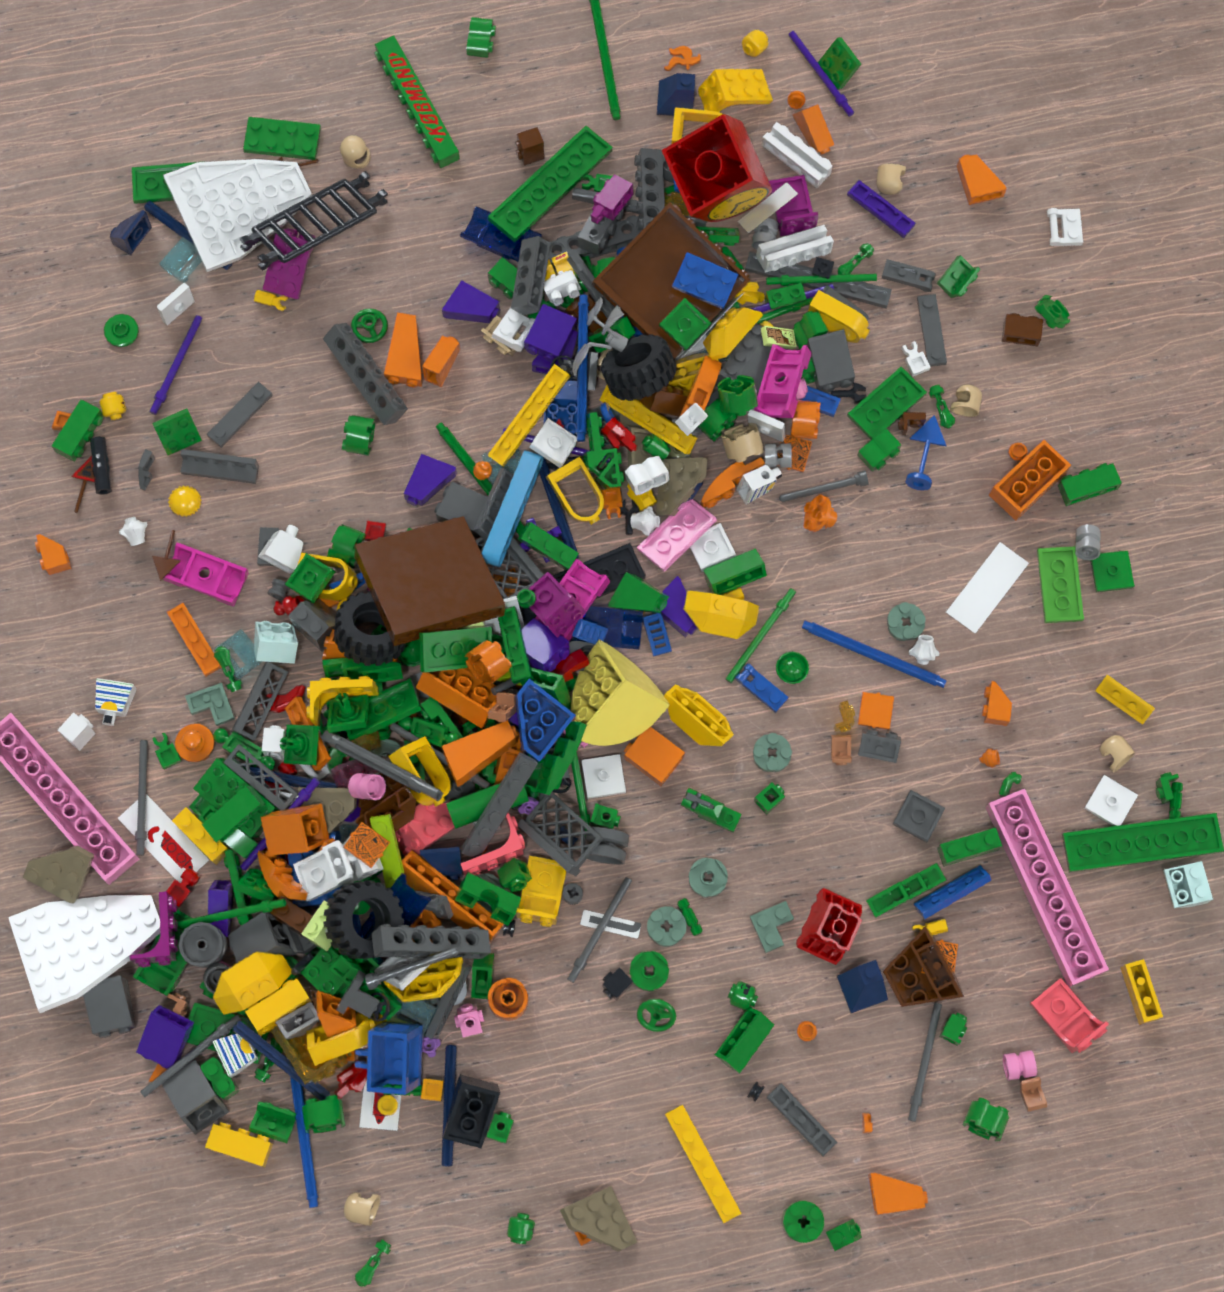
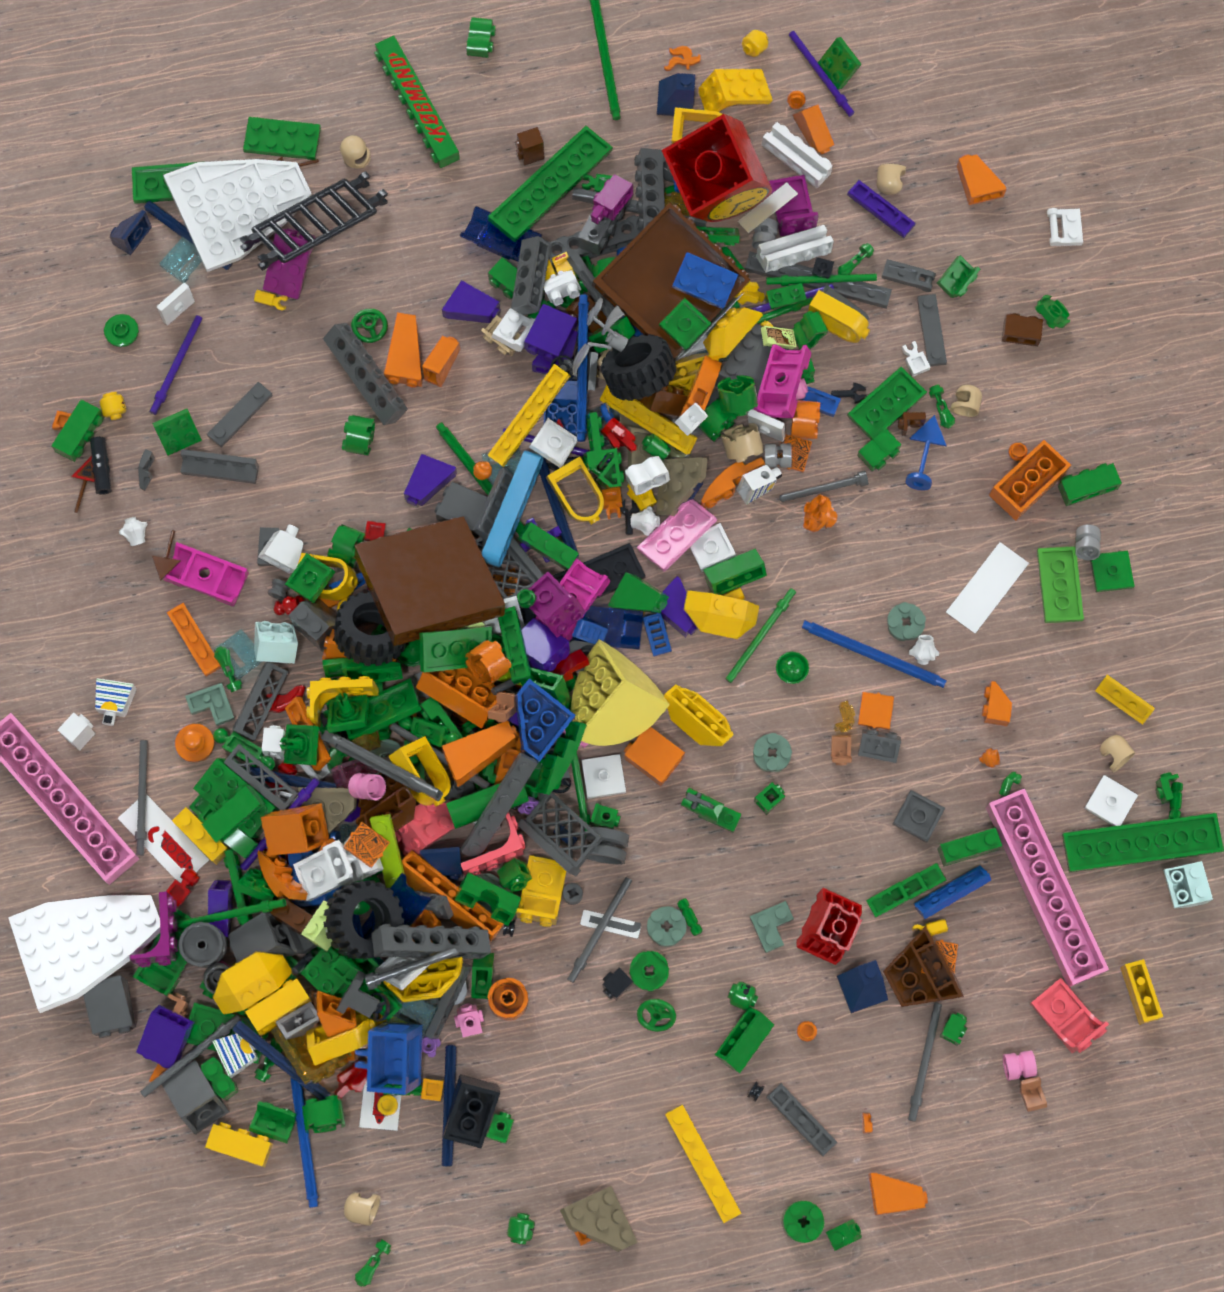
dark tan plate [23,845,94,904] -> none
orange slope [35,534,72,575] -> none
green plate [153,733,182,770] -> none
yellow hat [168,486,202,517] -> none
sand green plate [688,858,728,898] -> none
blue plate [735,663,789,713] -> none
dark grey slope [807,329,855,393] -> none
green brick [963,1098,1009,1142] -> none

